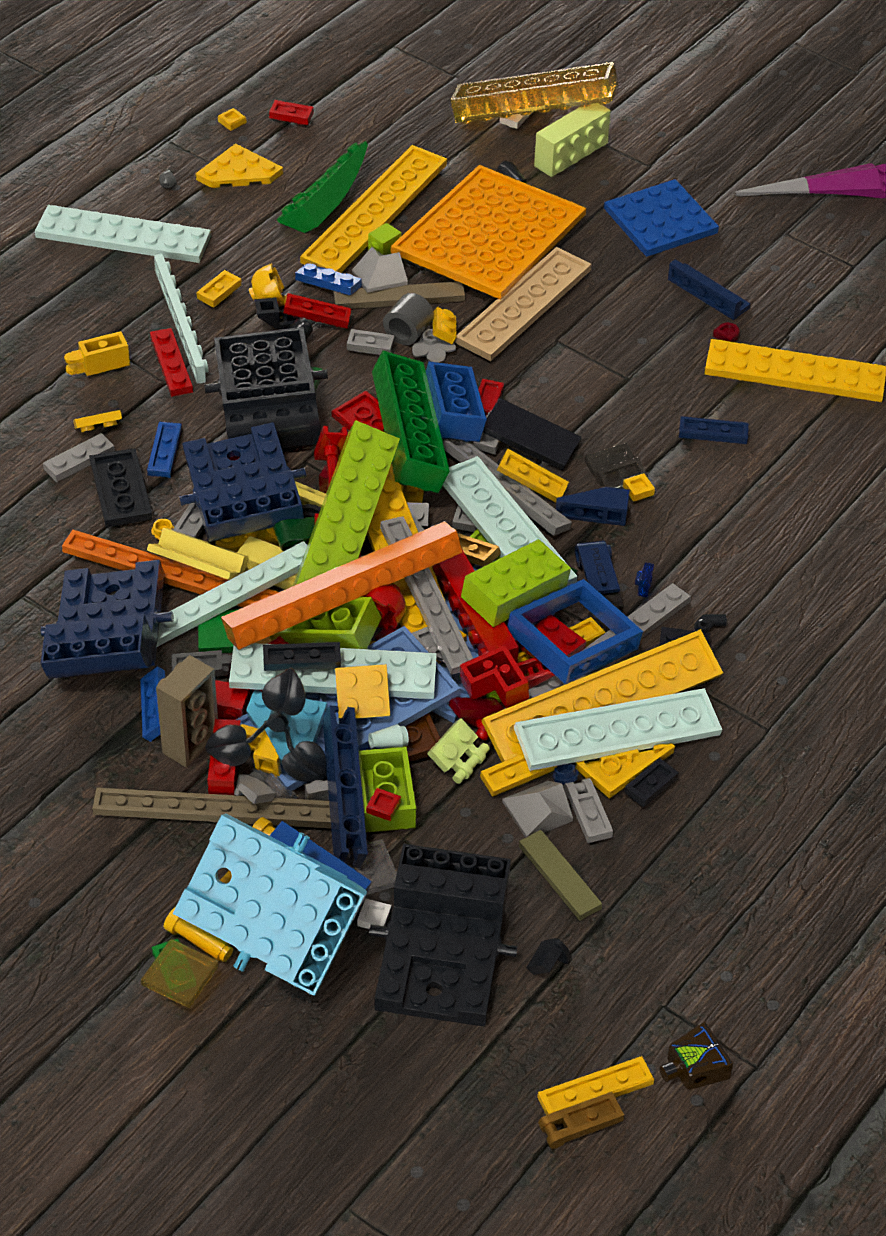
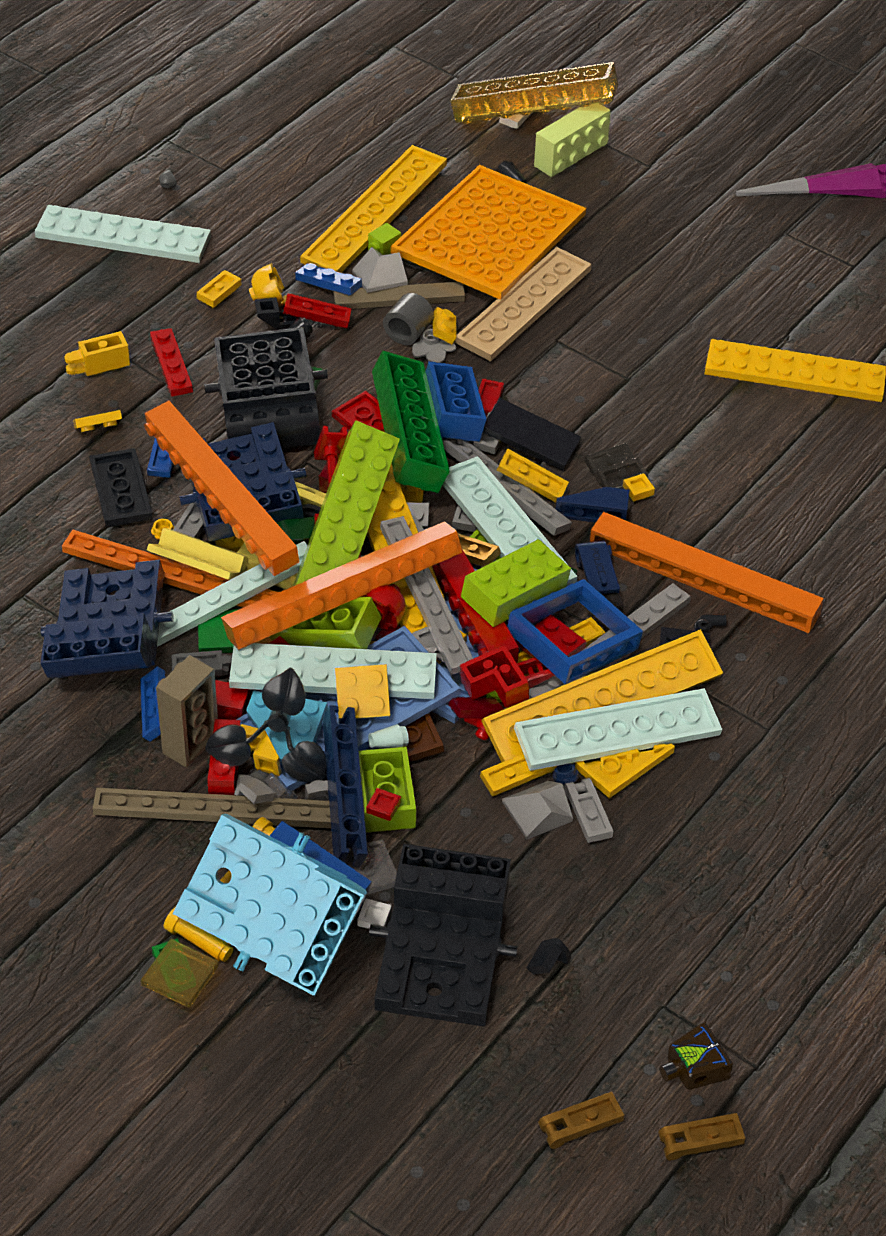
light grey plate [43,433,115,482] -> none
light aqua plate [154,254,209,384] -> none
yellow plate [196,144,283,188] -> none
yellow tile [218,108,246,131] -> none
black plate [263,642,341,671] -> none
red plate [269,100,314,125] -> none
green wedge [277,141,368,233] -> none
light grey plate [347,329,395,355] -> none
yellowish green plate [427,718,490,784] -> none
olive tile [519,830,602,921] -> none
yellow tile [538,1056,654,1115] -> none
blue plate [604,179,719,257] -> none
black plate [624,758,679,807] -> none
clear blue plate [635,562,654,598] -> none
dark blue fence [668,259,751,320] -> none
dark blue tile [679,416,749,444] -> none
dark red tile [713,322,740,342] -> none
none -> orange brick [144,401,299,576]
none -> orange brick [590,512,824,633]
none -> pearl gold plate [658,1113,745,1160]

